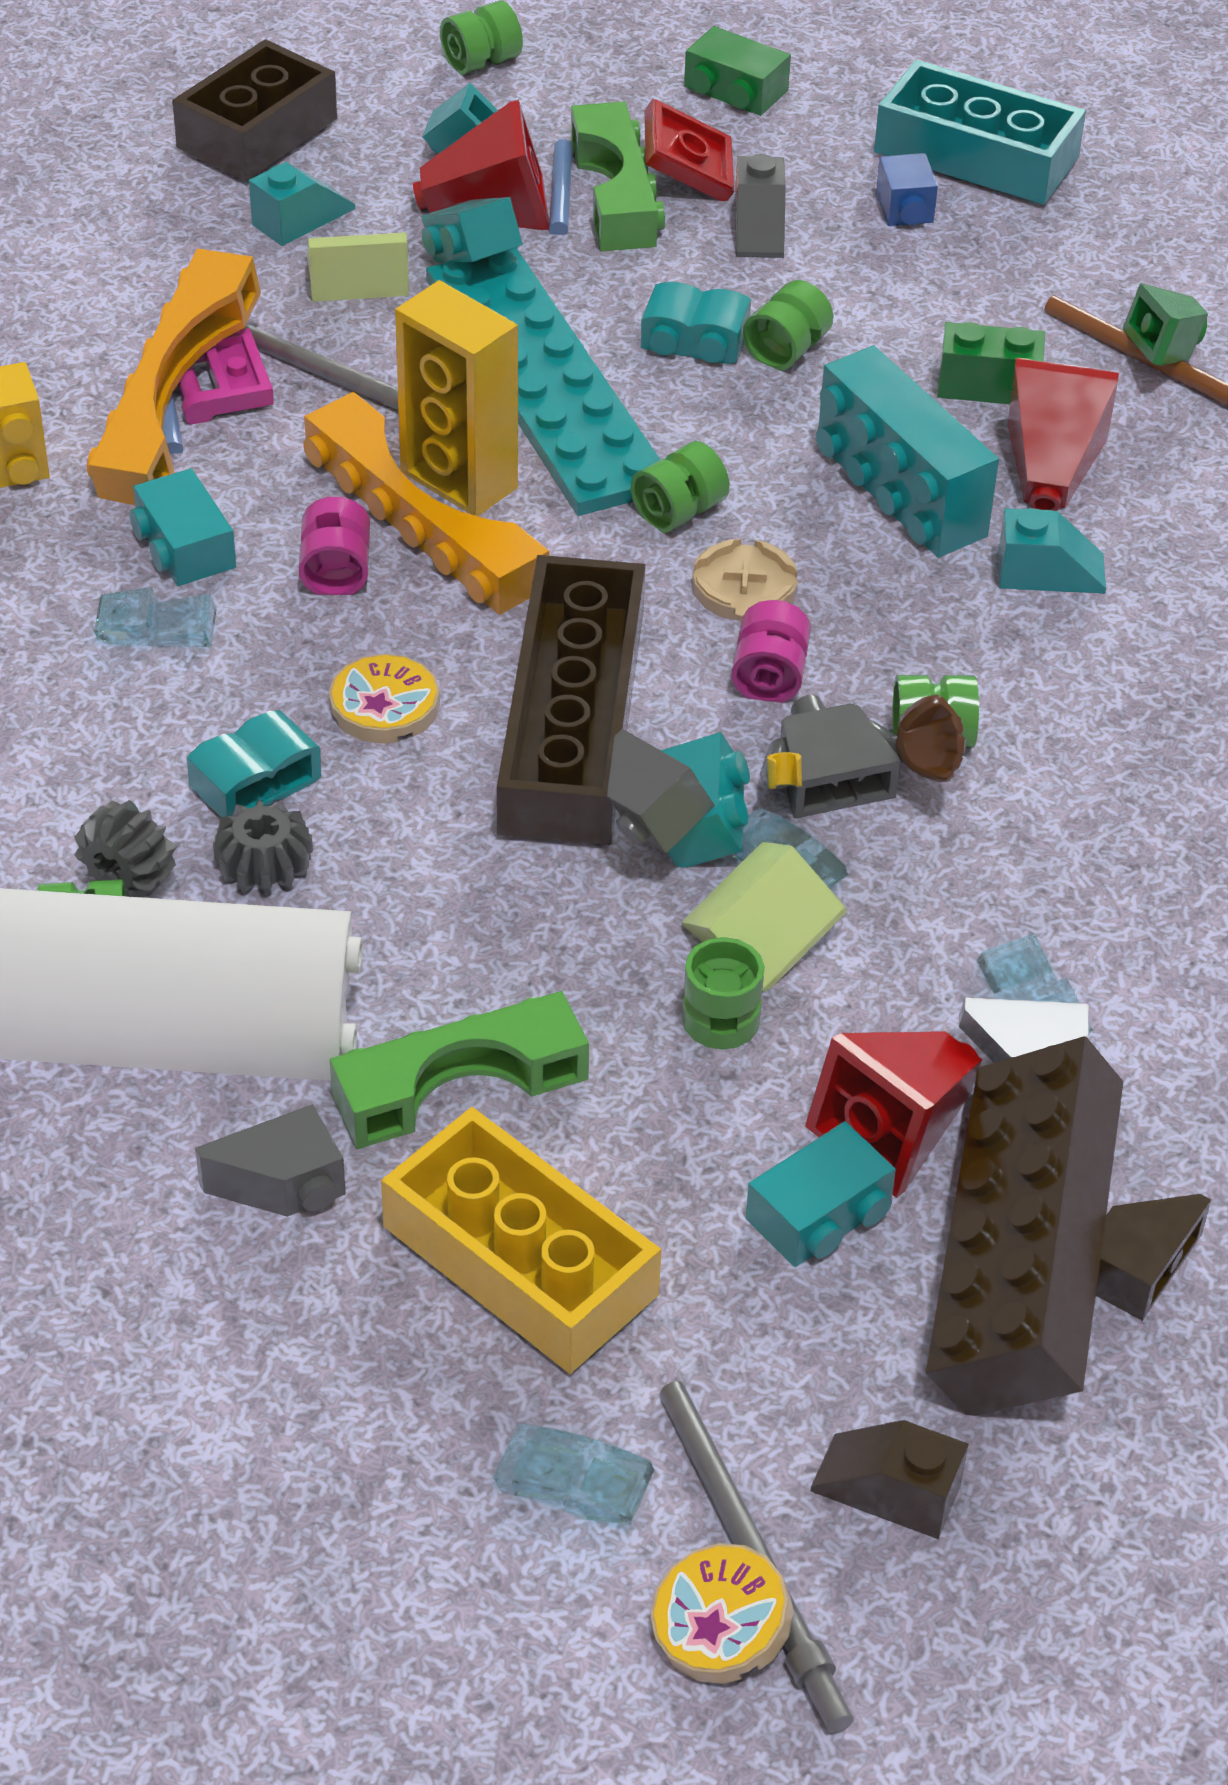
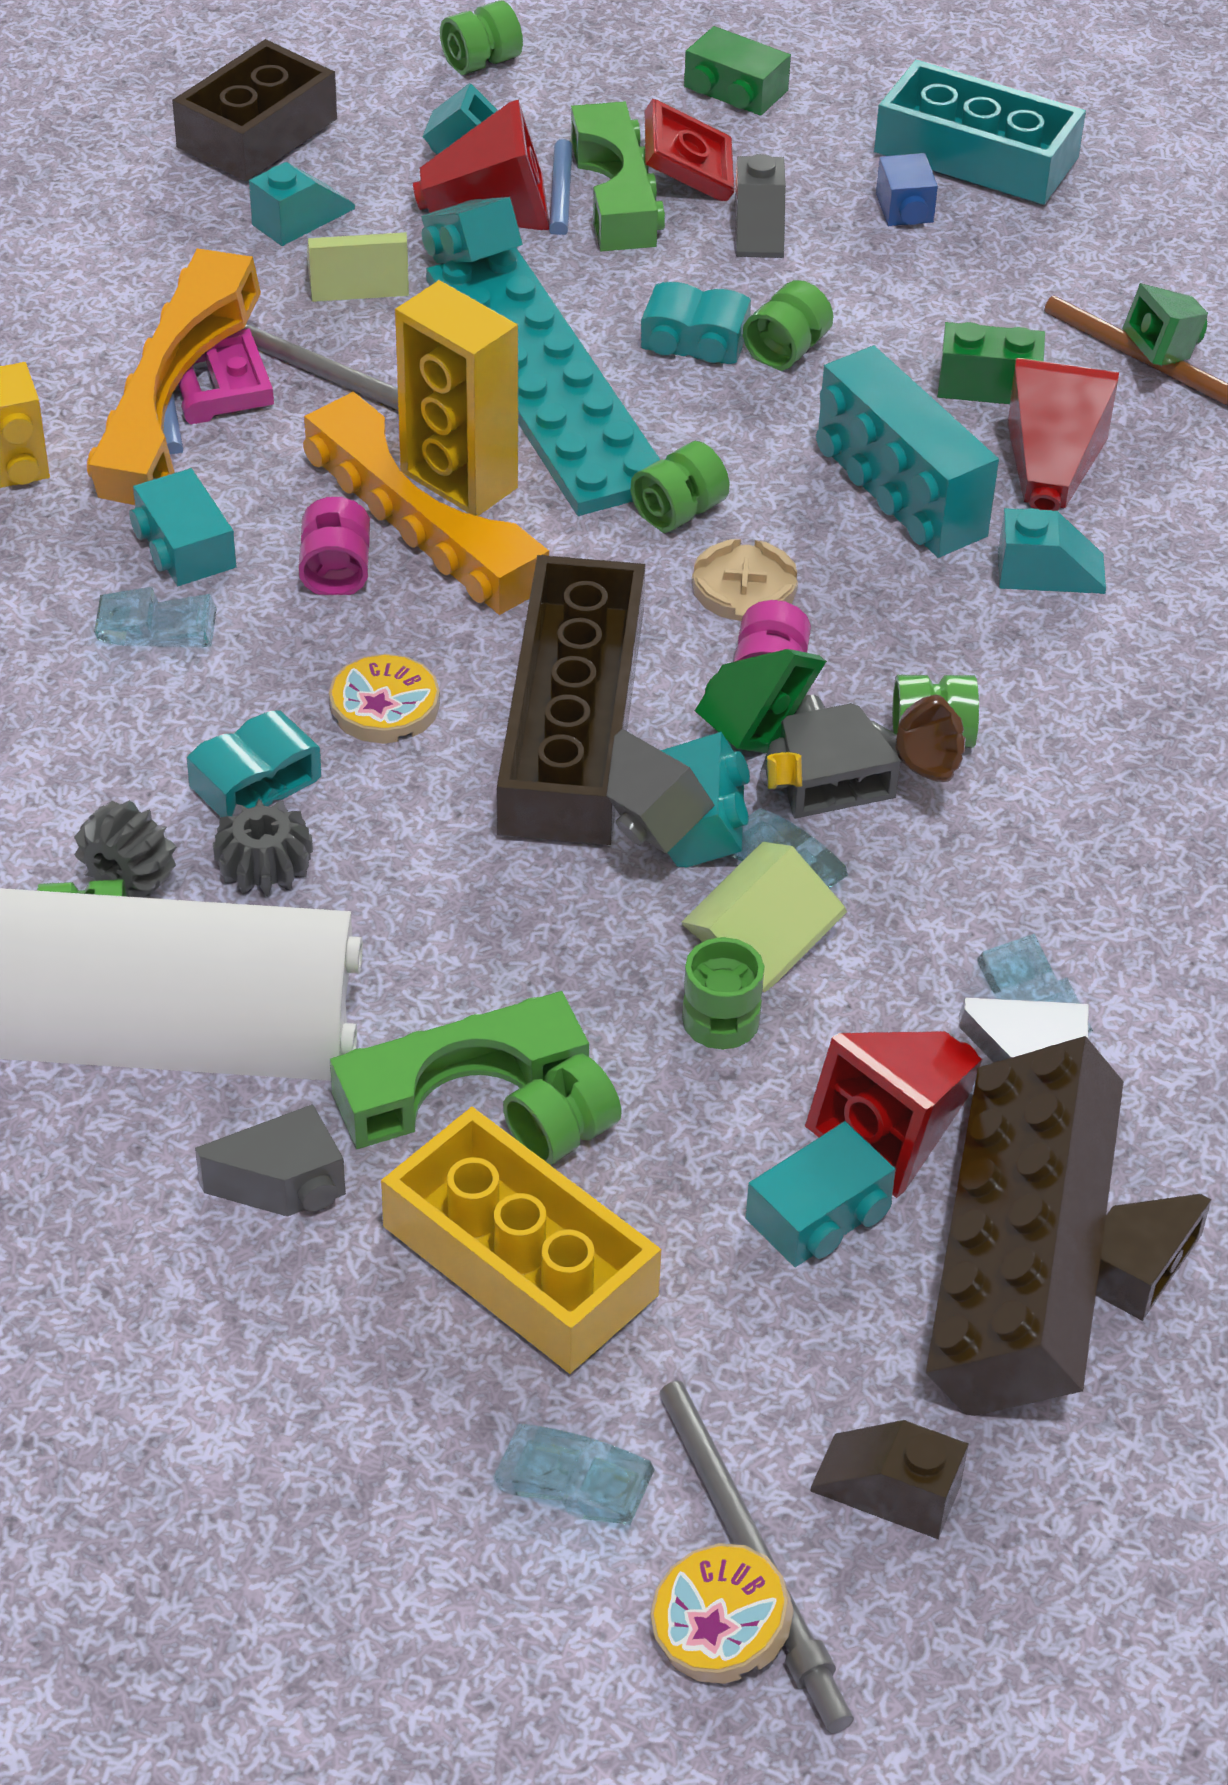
none -> bright green wheel [503,1054,622,1165]
none -> green slope [694,649,827,753]

